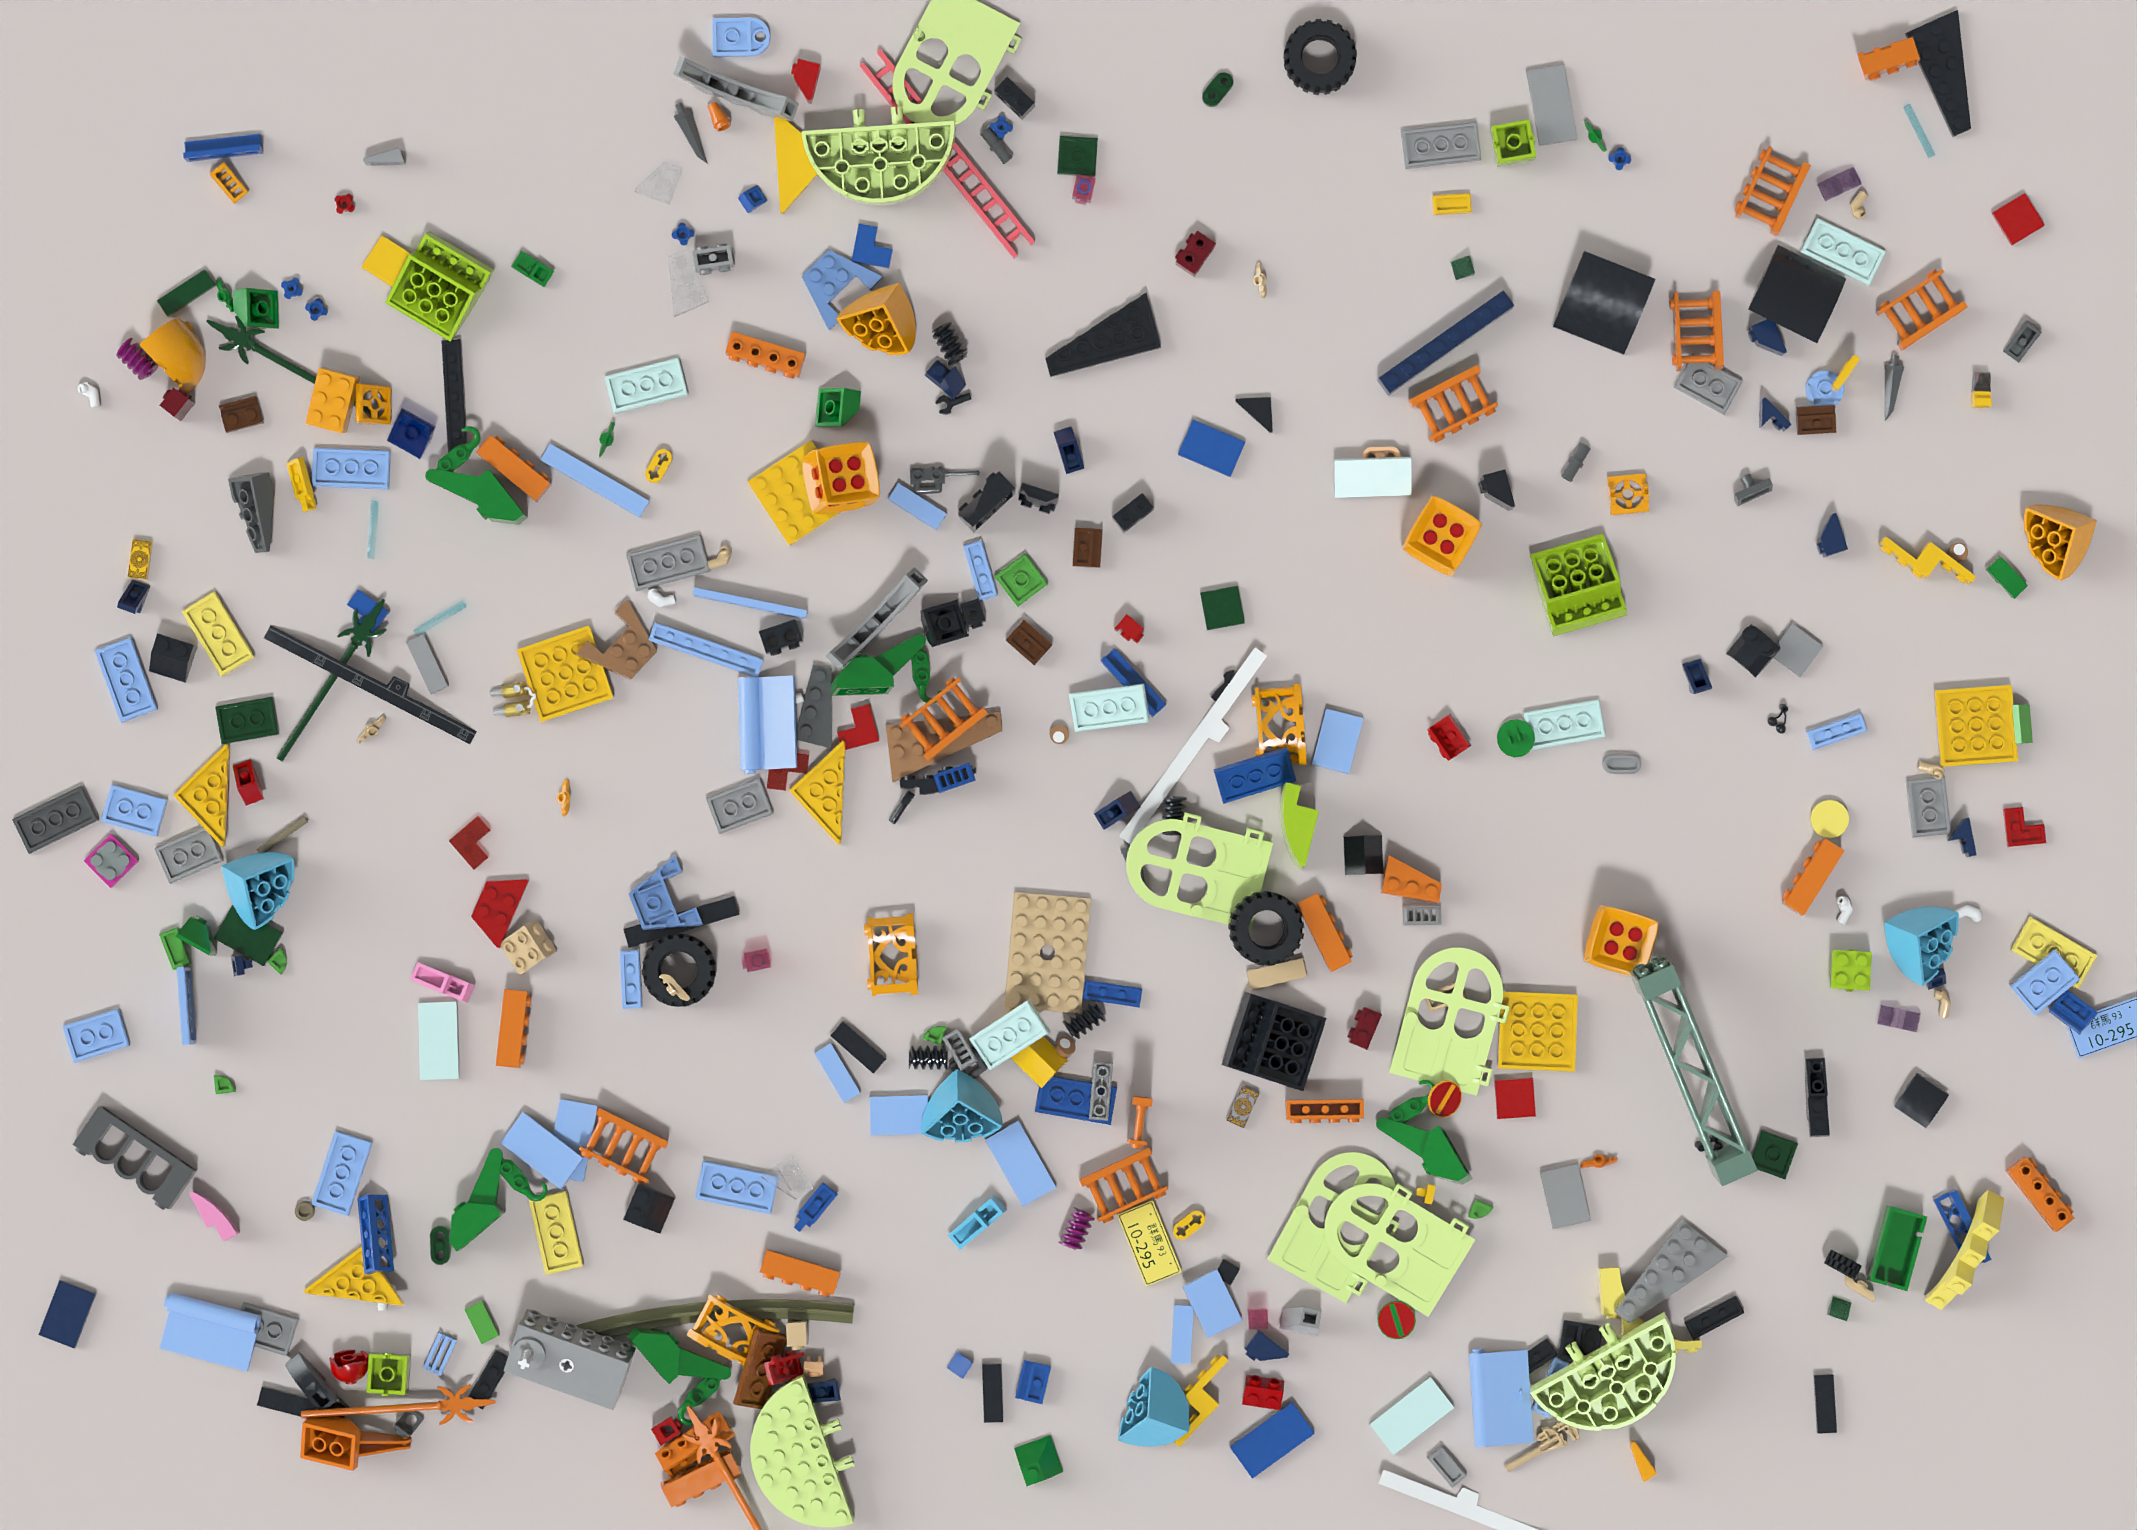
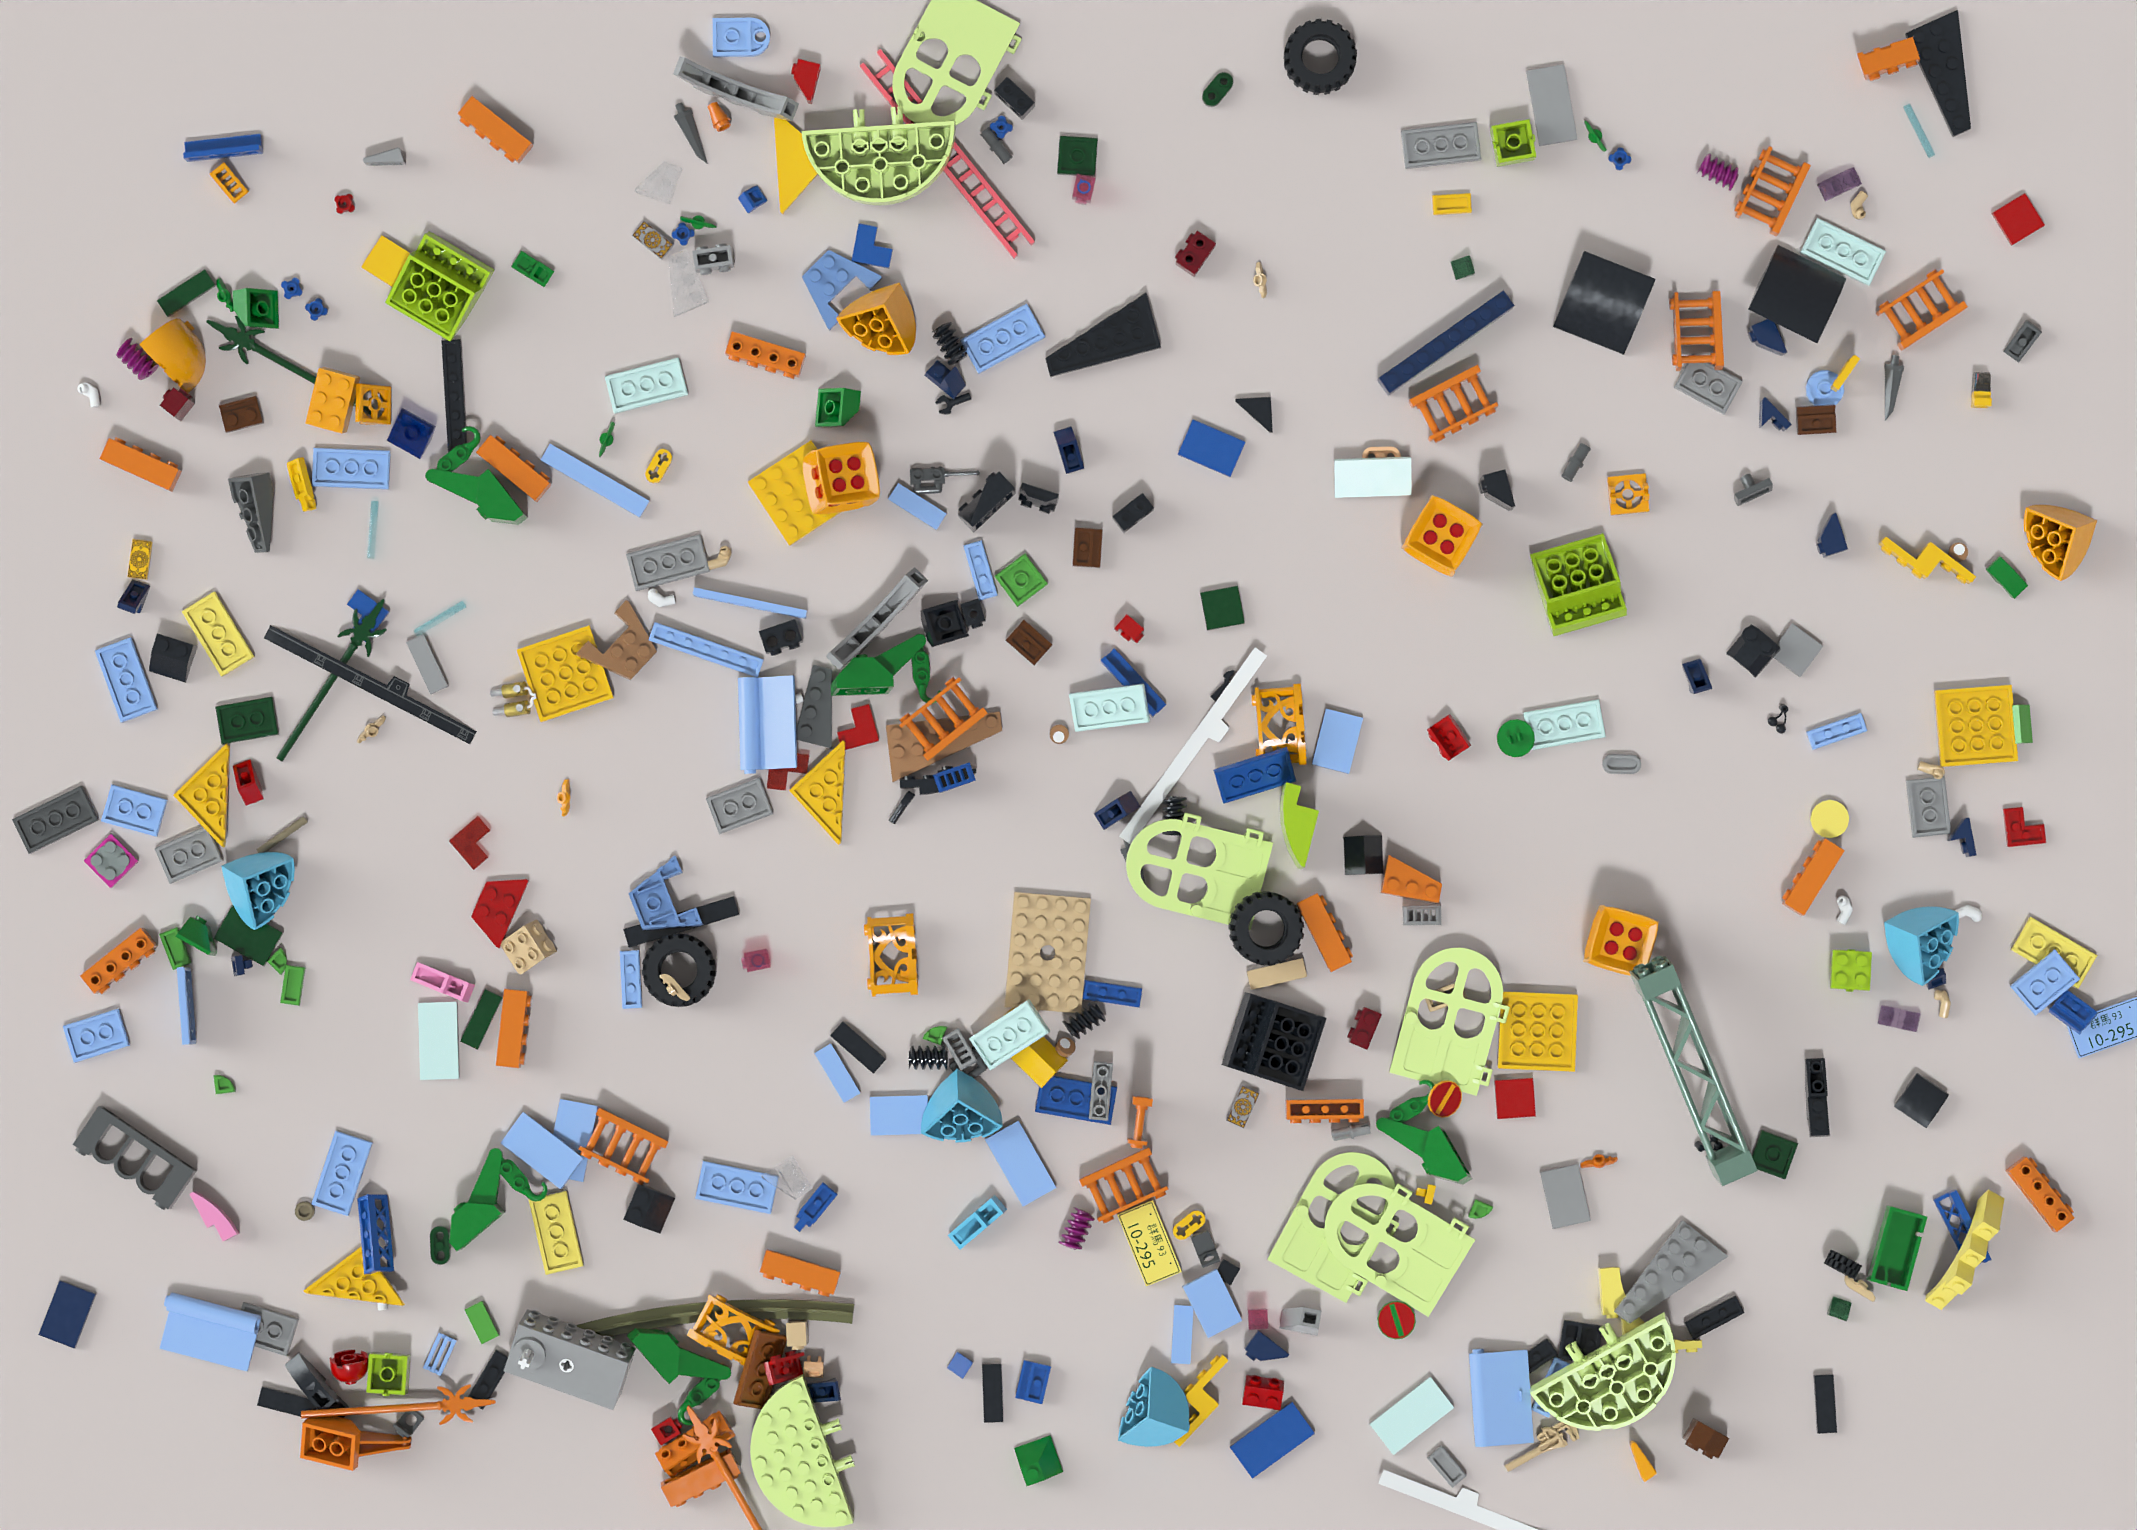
none -> orange brick [80,928,158,994]
none -> orange brick [99,437,182,492]
none -> bright green tile [280,965,306,1006]
none -> orange brick [457,96,533,163]
none -> dark green tile [460,989,503,1050]
none -> tile [632,221,674,260]
none -> green piece [680,215,717,230]
none -> light blue tile [960,304,1045,374]
none -> dark grey bracket [1191,1230,1220,1268]
none -> light grey axle [1331,1122,1371,1141]
none -> reddish brown brick [1682,1418,1730,1459]
none -> magenta piece [1697,153,1739,191]

